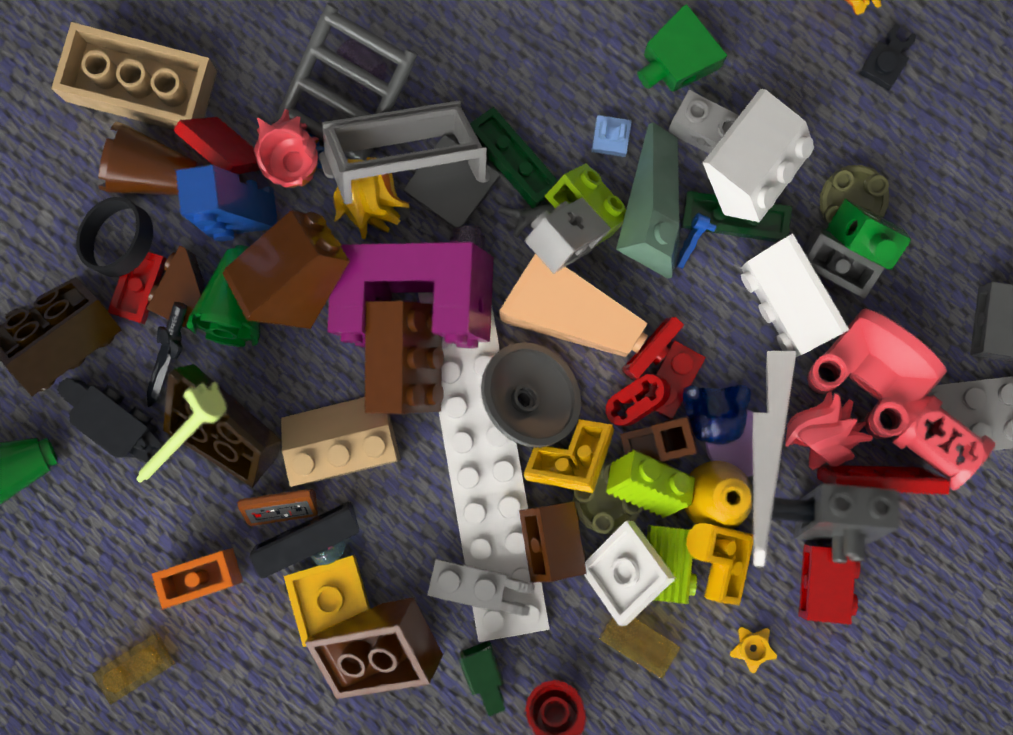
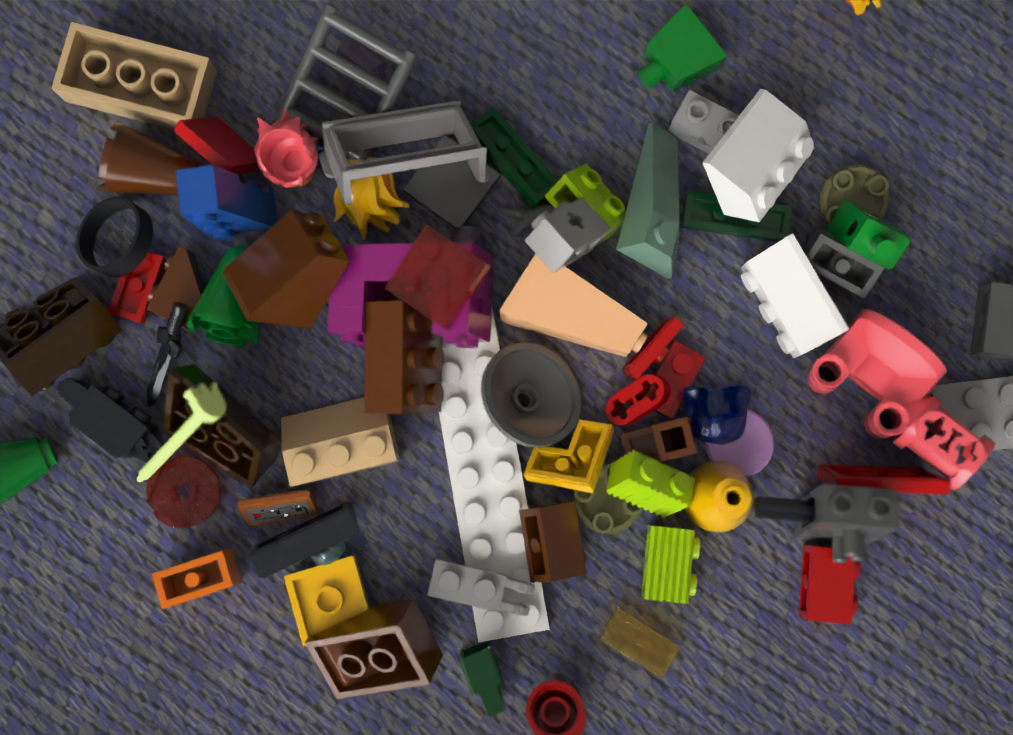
clear yellow plate [92,633,176,705] -> none
white plate [584,520,676,626] -> none
light blue tile [591,115,632,157] -> none
blue piece [676,213,716,269] -> none
yellow brick [686,523,754,606] -> none
yellow plate [730,627,777,673] -> none
white slope [752,351,796,566] -> none
coral hair [785,391,873,470] -> none
black plate [859,24,916,91] -> none
none -> clear red plate [146,456,221,528]
none -> clear red plate [385,224,490,330]

